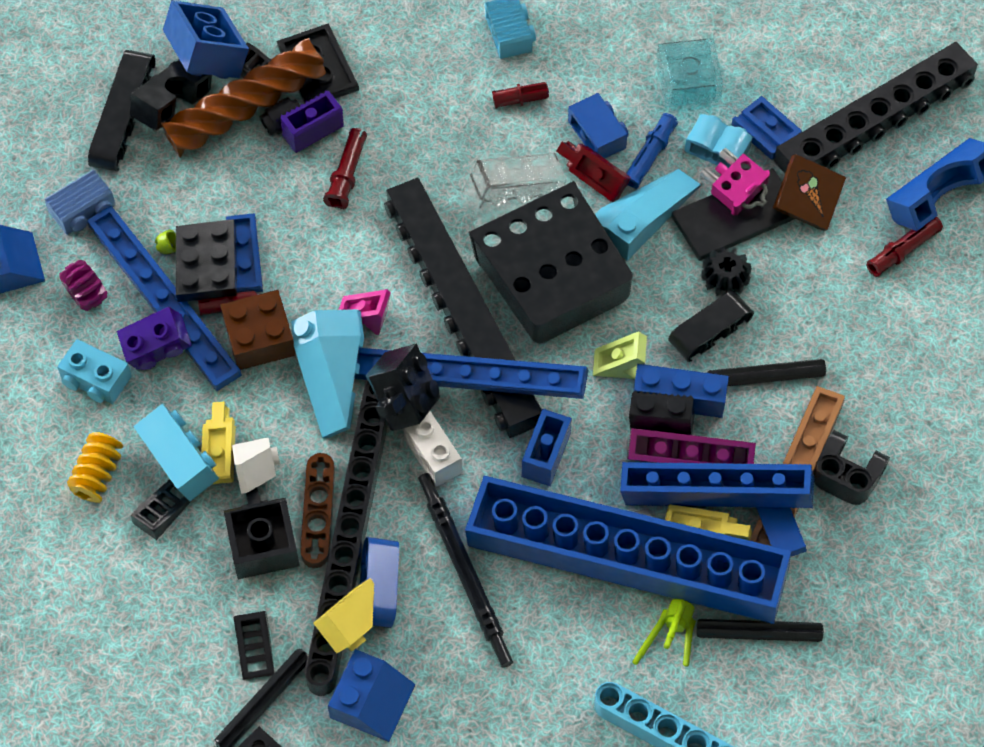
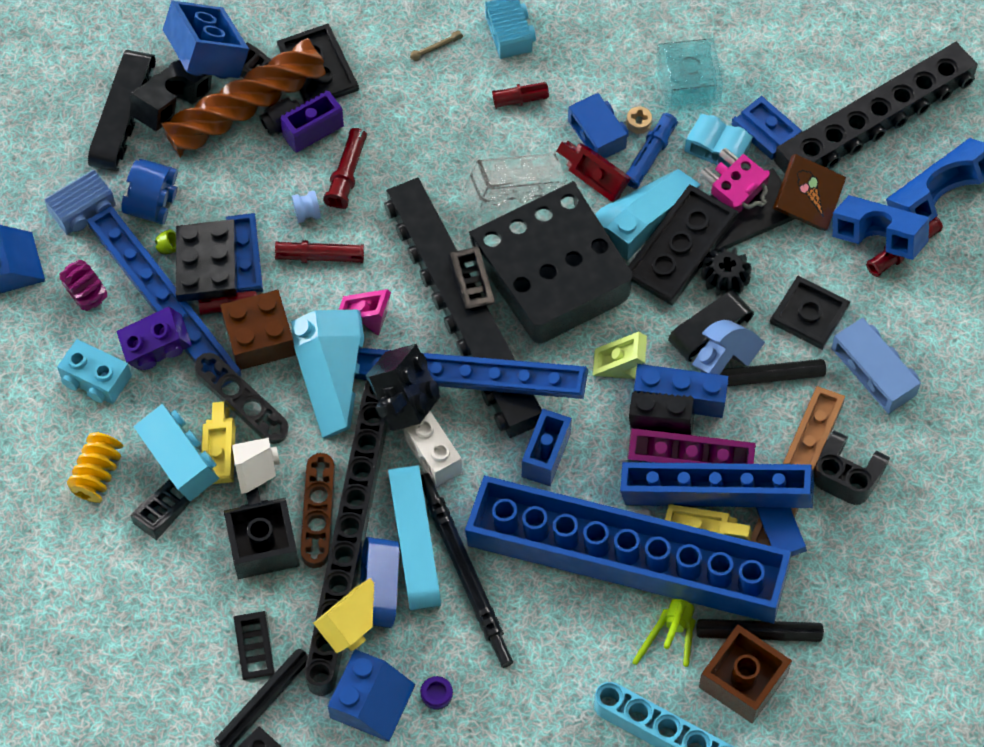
none -> blue brick [122,159,178,224]
none -> black beam [195,353,289,444]
none -> dark red pin [275,240,364,263]
none -> light blue wheel [292,190,321,224]
none -> medium azure beam [388,465,441,611]
none -> dark tan hinge [410,30,463,61]
none -> dark purple tile [420,676,453,710]
none -> black slope [448,246,495,310]
none -> tan bush [626,106,652,134]
none -> black tile [628,184,739,306]
none -> medium blue brick [692,320,765,375]
none -> reddish brown brick [699,624,792,724]
none -> black tile [770,276,851,350]
none -> medium blue brick [831,318,921,414]
none -> blue arch [832,195,930,260]

